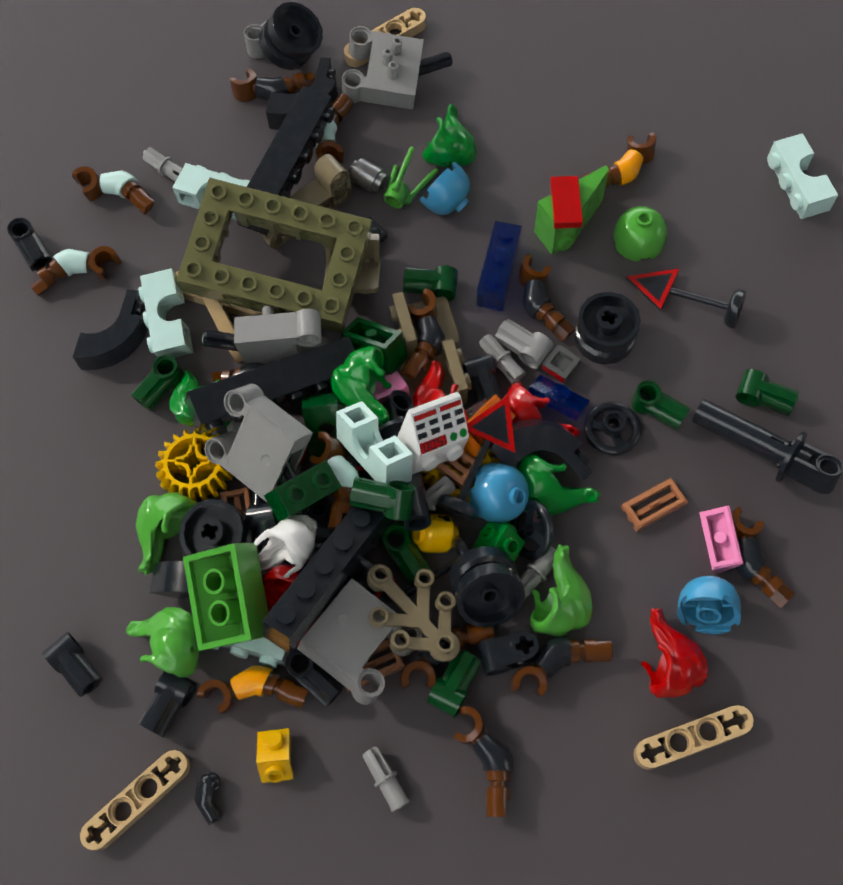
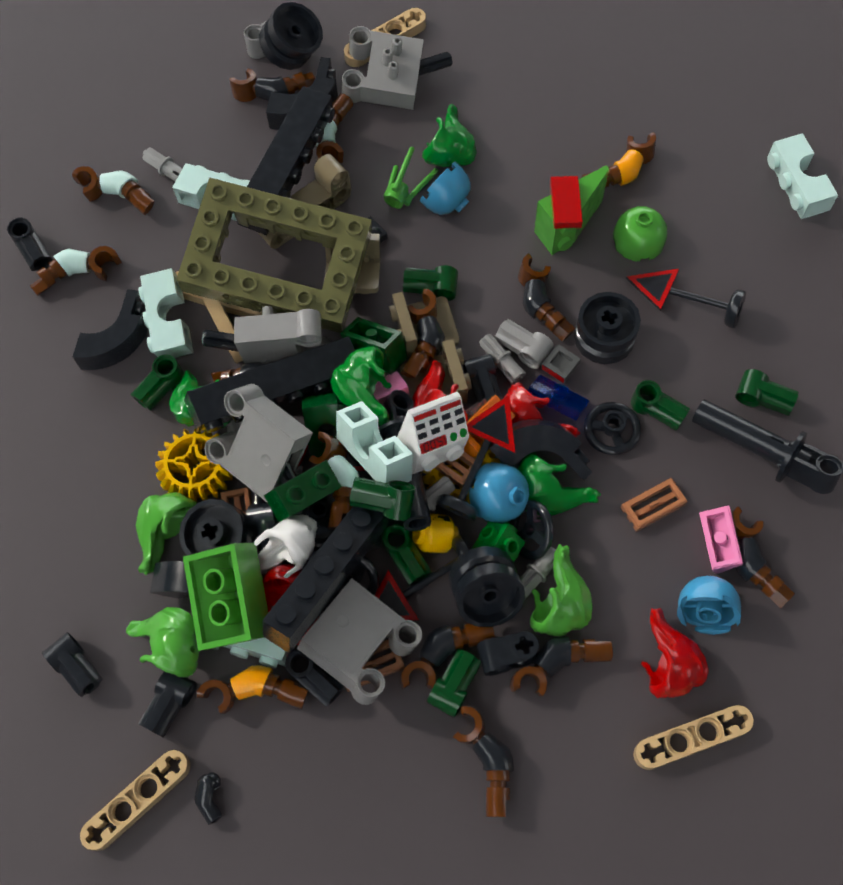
yellow bracket [256,728,293,783] -> none
flat silver brick [349,158,389,194] -> none
light grey axle [363,746,410,813] -> none
dark tan plant [366,564,460,662] -> none
clear blue brick [477,221,522,311] -> none

